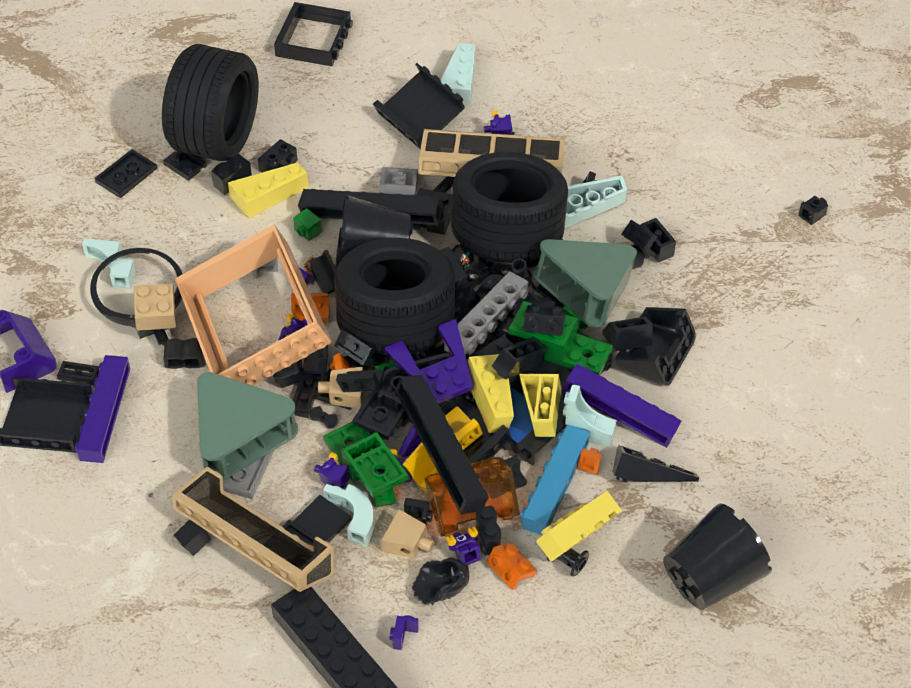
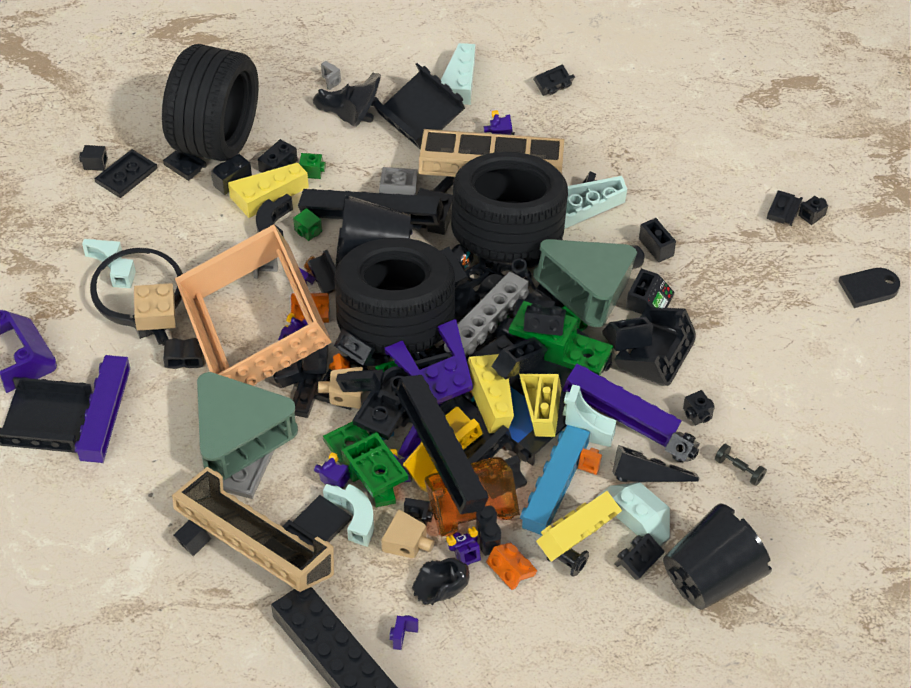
black tile [57,361,99,385] -> none
black window [274,2,353,67] -> none
black piece [310,406,338,429] -> none
black panel [621,220,658,257] -> none
none -> black brick [79,145,108,171]
none -> black arch [256,194,293,237]
none -> green brick [299,153,326,179]
none -> black animal [313,73,381,127]
none -> light grey bracket [321,61,341,90]
none -> black bracket [533,64,575,96]
none -> light aqua wedge [596,482,670,546]
none -> black bracket [614,533,665,580]
none -> black slope [626,268,675,314]
none -> brick [665,432,700,463]
none -> black brick [683,390,715,426]
none -> pearl dark grey wheel [715,443,767,486]
none -> black plate [767,190,803,226]
none -> black tile [839,268,900,308]

